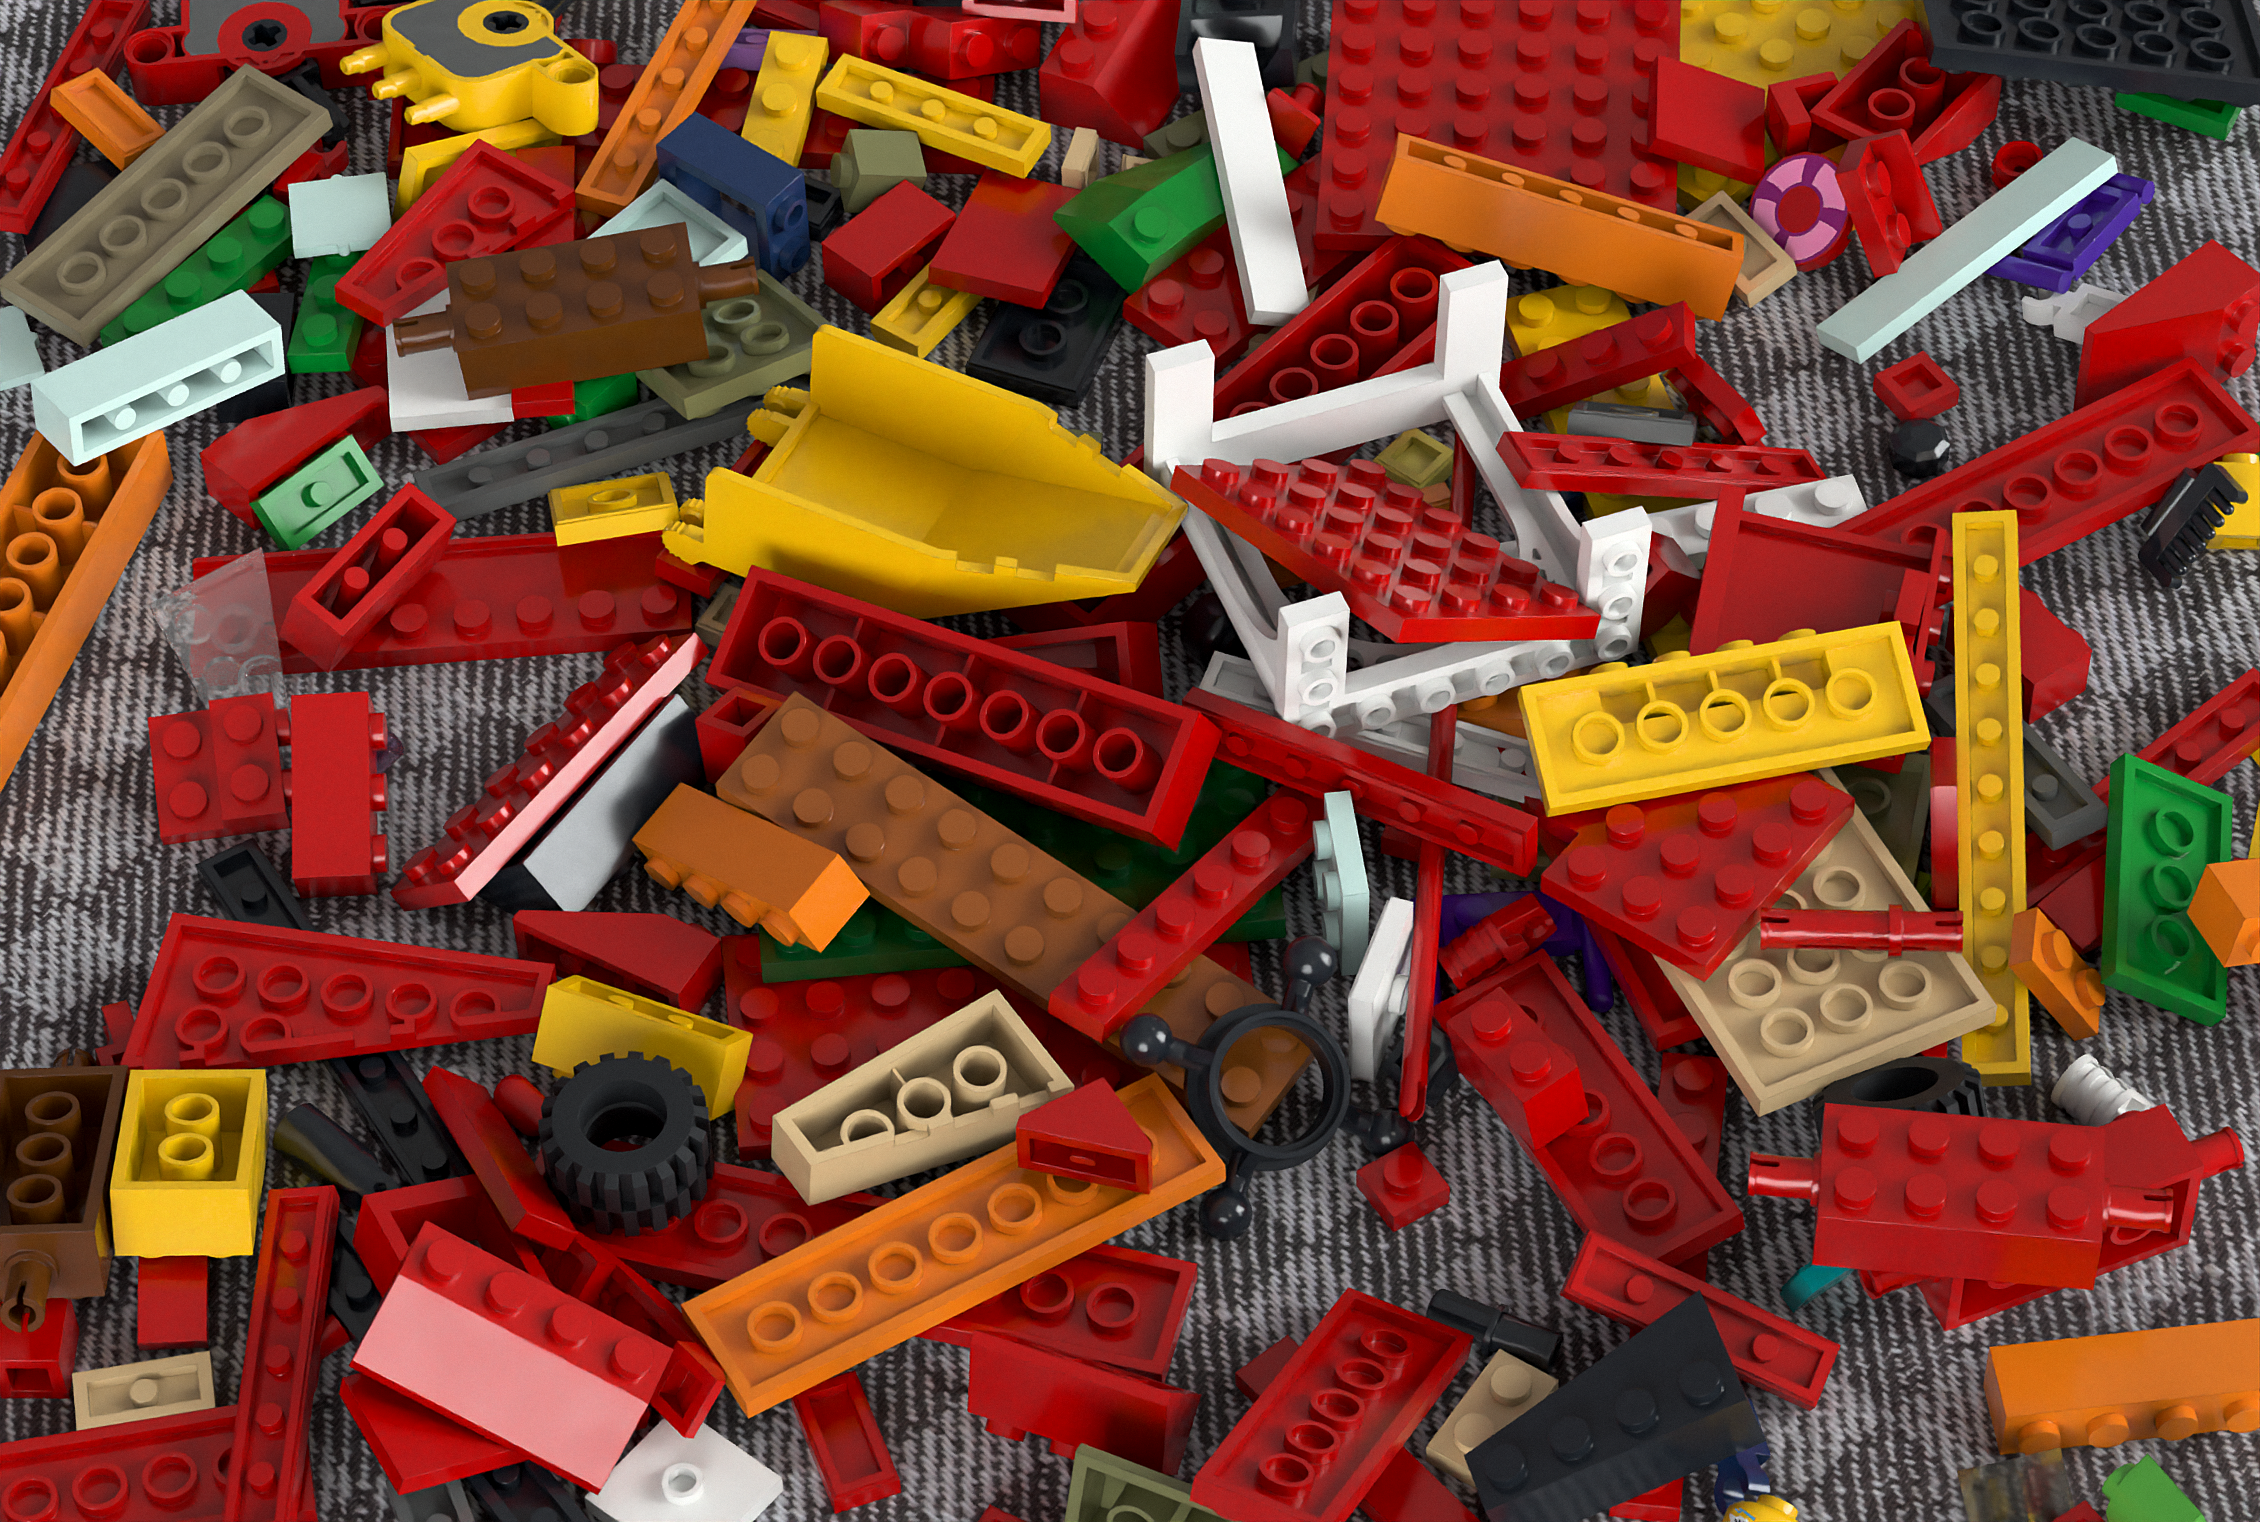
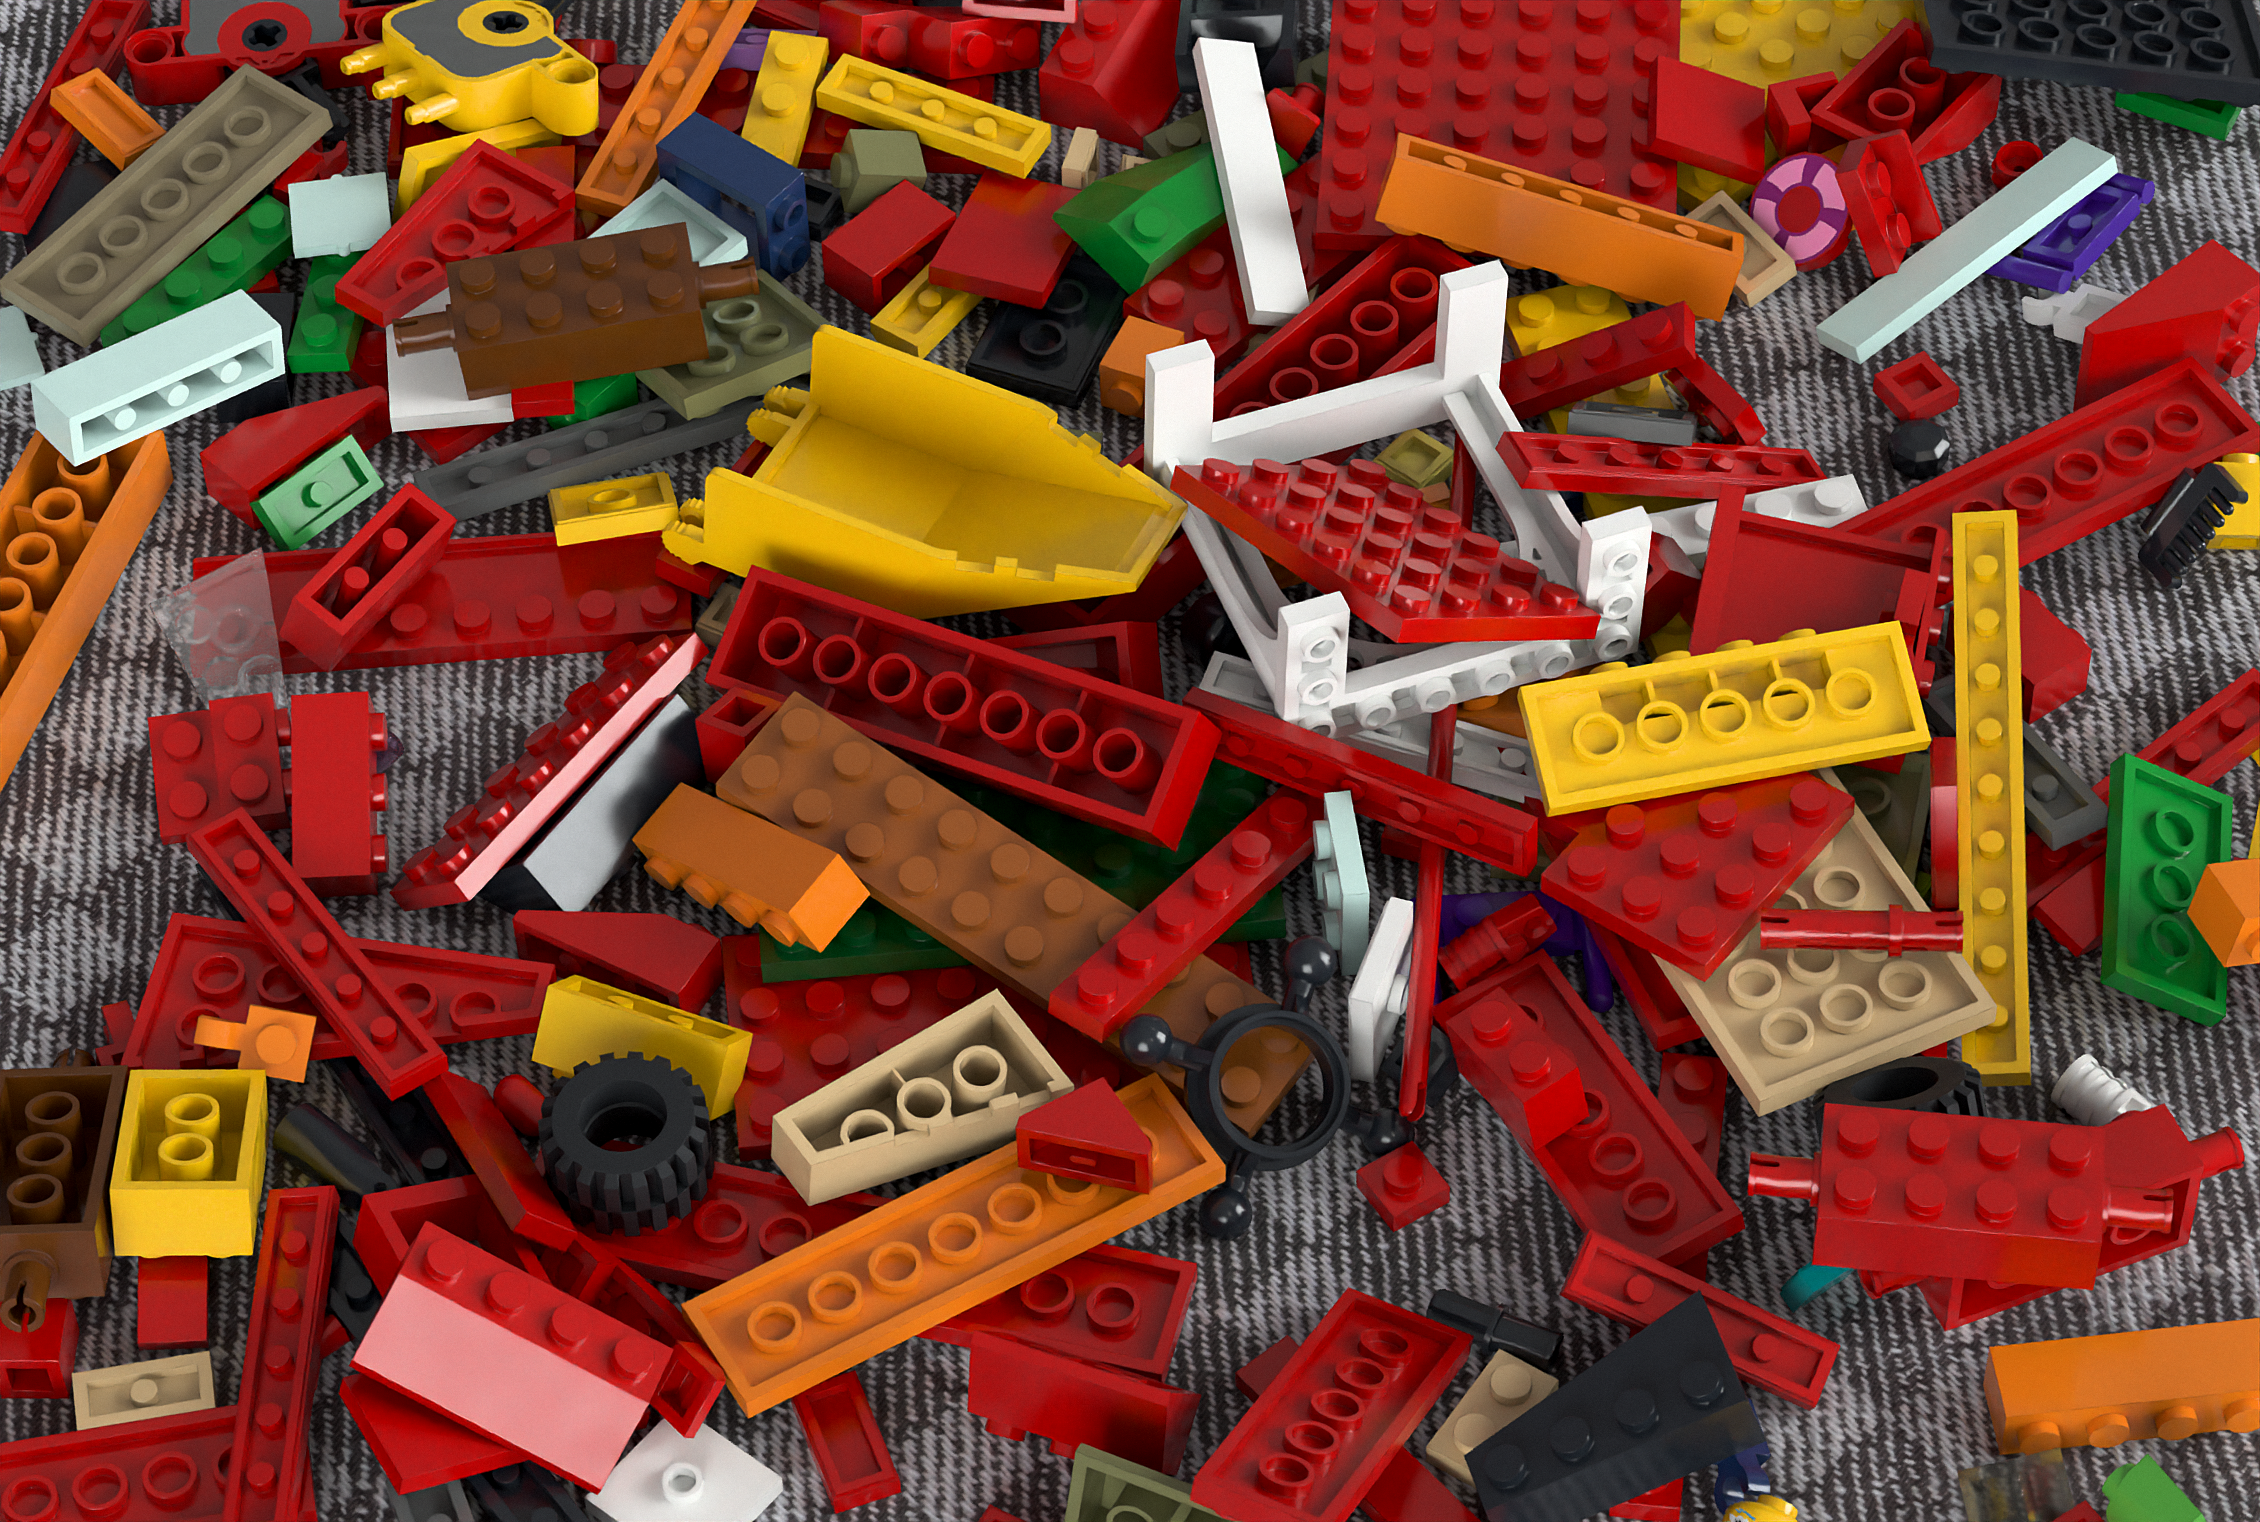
orange plate [2009,907,2106,1041] -> none
none -> red tile [186,806,449,1101]
none -> orange plate [194,1004,317,1083]
none -> orange brick [1099,315,1184,419]

